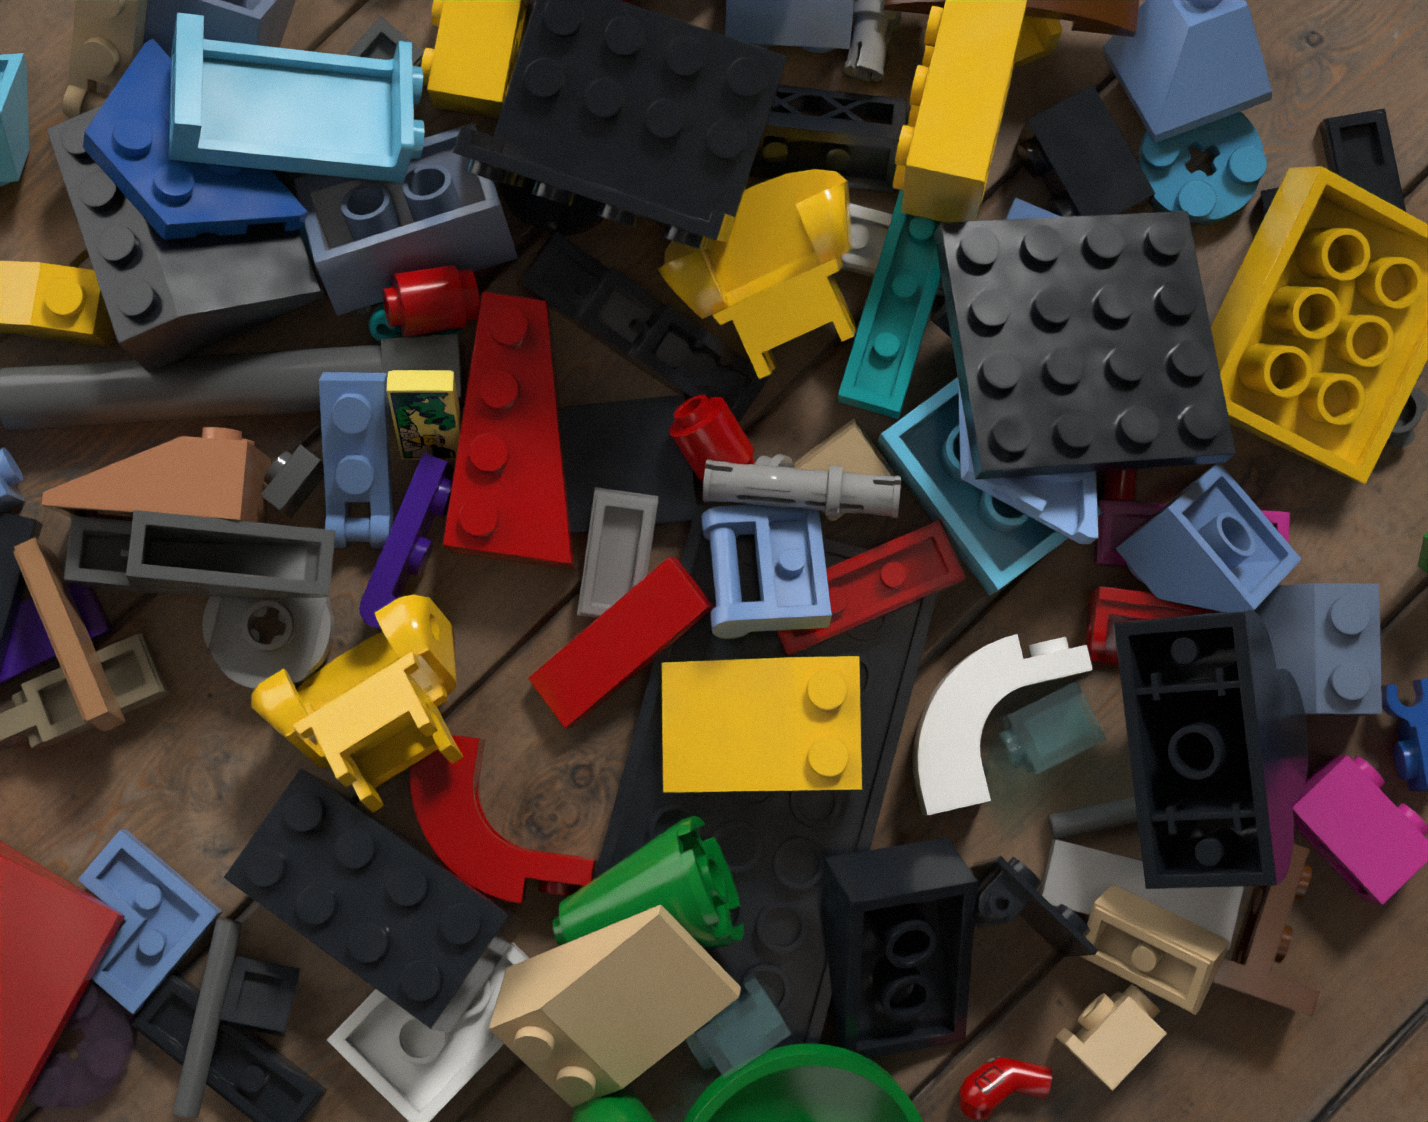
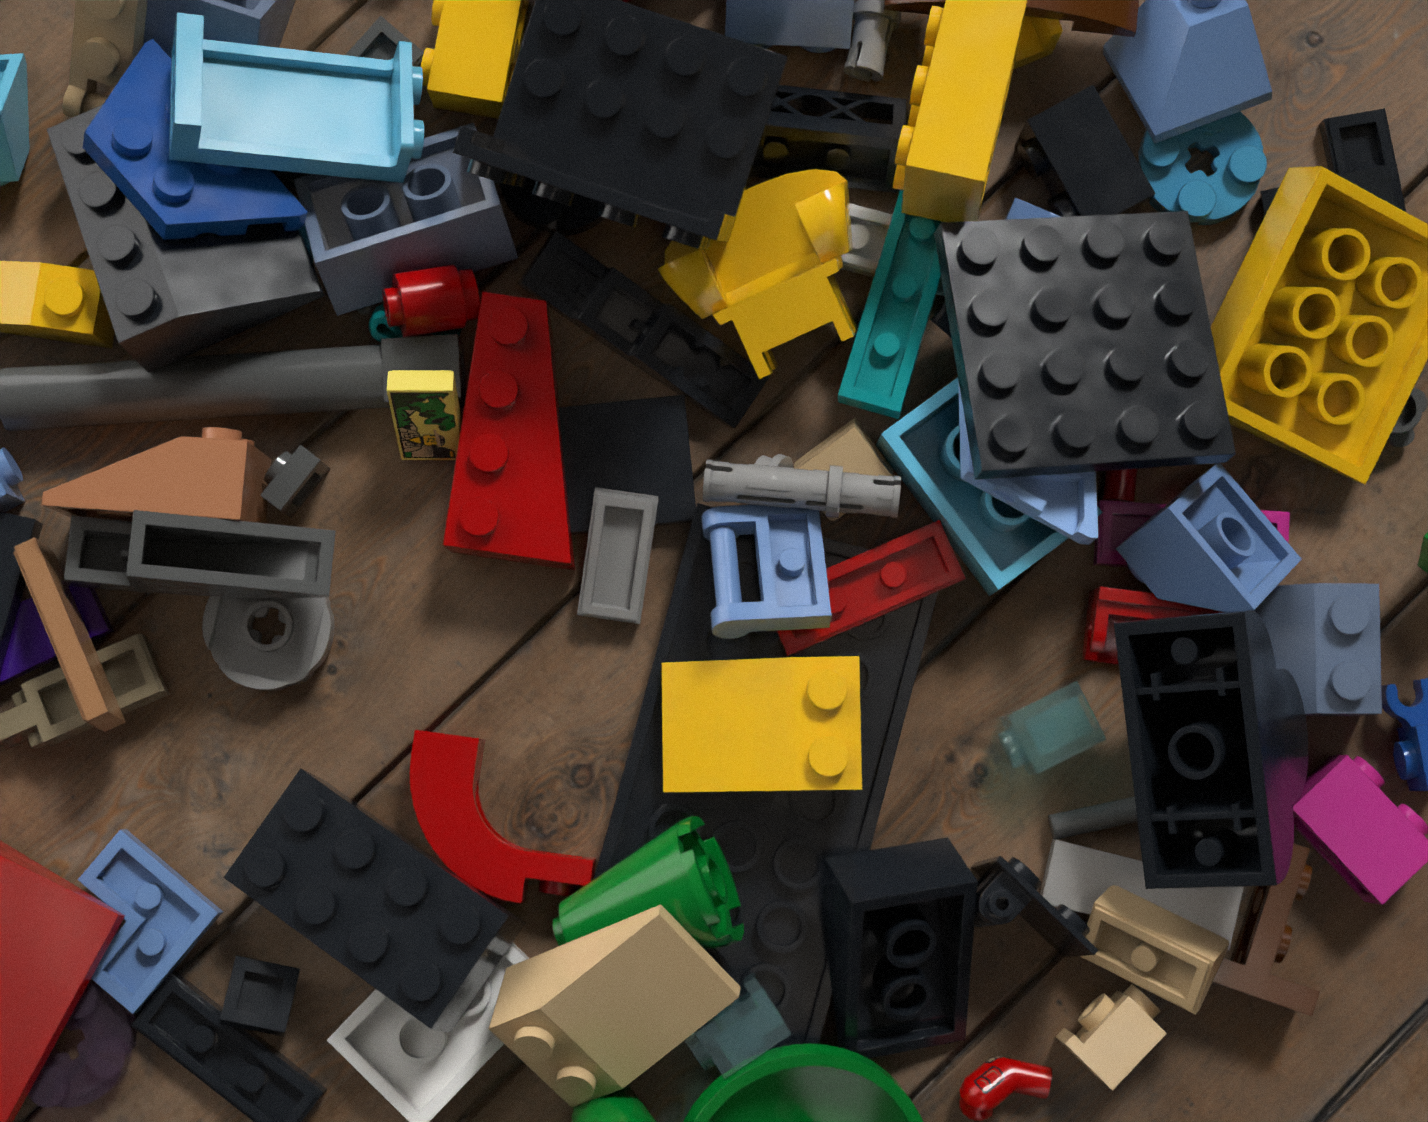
dark grey bar [172,918,242,1118] -> none
yellow piece [251,595,463,812] -> none
medium blue plate [319,372,394,549] -> none
dark purple plate [359,452,454,631] -> none
red tile [528,557,715,728] -> none
red brick [669,394,755,483] -> none
white arch [912,634,1093,815] -> none

